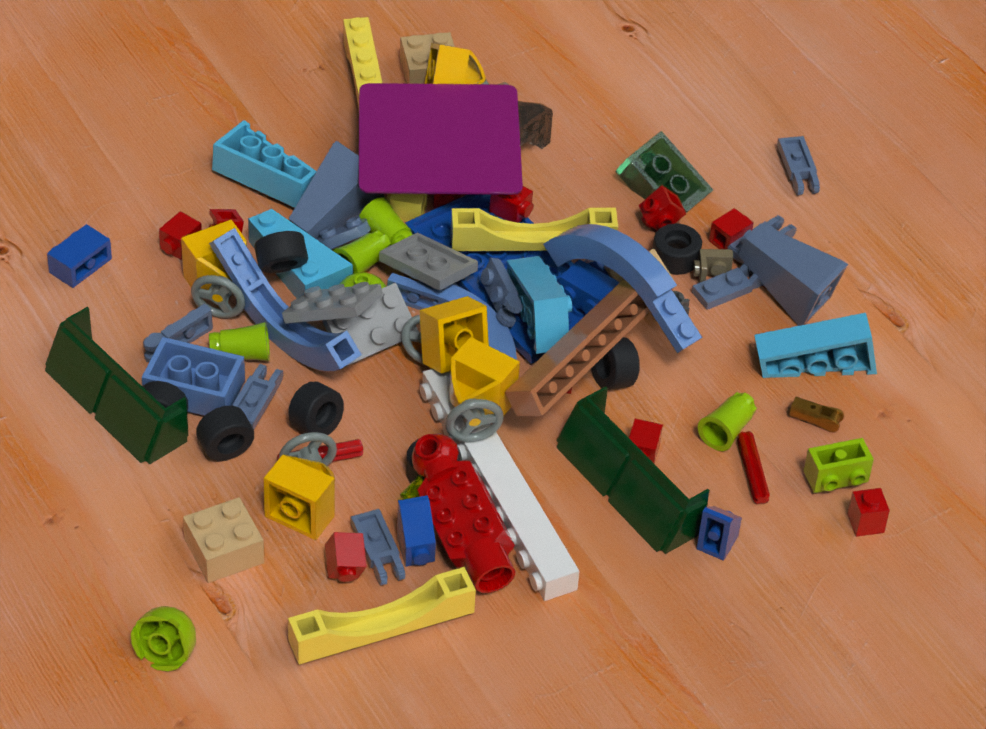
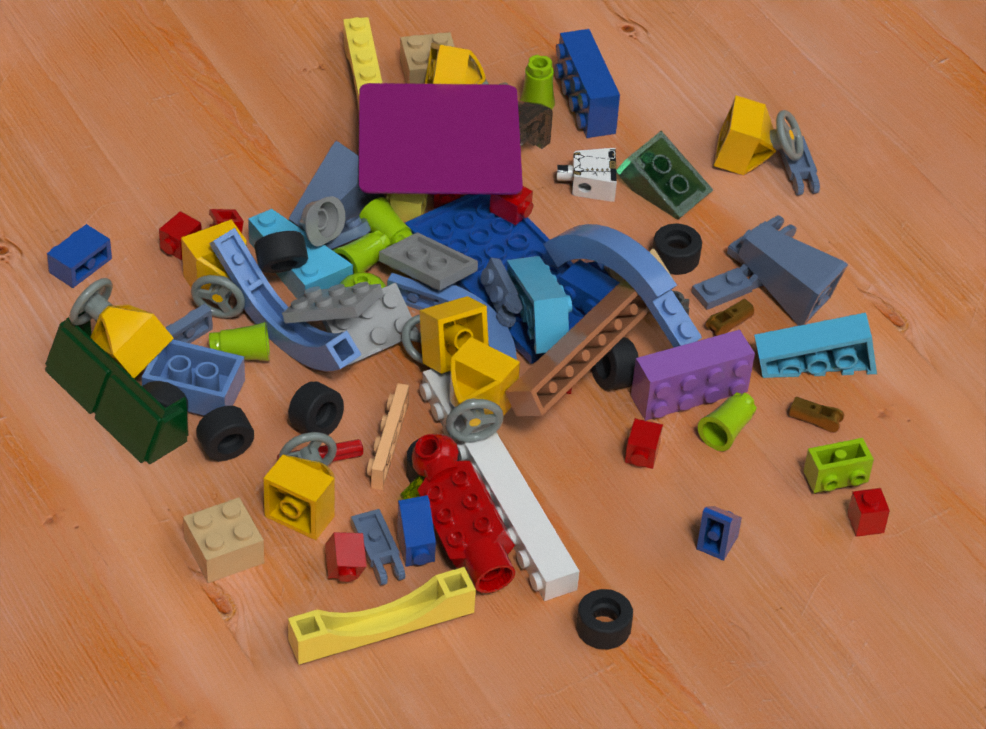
lime cylinder [131,606,196,672] -> none
medium azure wedge [212,120,317,208] -> none
sand blue hinge [232,364,284,429] -> none
light yellow arch [451,208,618,251] -> none
dark green piece [556,386,710,554] -> none
red brick [638,185,686,230] -> none
dark tan bracket [693,249,733,283] -> none
red brick [709,208,754,249] -> none
red axle [737,431,770,504] -> none
none -> yellow piece [69,278,174,378]
none -> light grey piece [299,196,345,247]
none -> light nougat plate [367,383,409,490]
none -> lime plant [520,55,555,114]
none -> blue brick [554,29,620,138]
none -> white torso [556,148,617,202]
none -> black tyre [576,589,633,650]
none -> medium lavender brick [631,330,755,421]
none -> pearl gold bar [705,298,754,336]
none -> yellow piece [714,95,804,175]

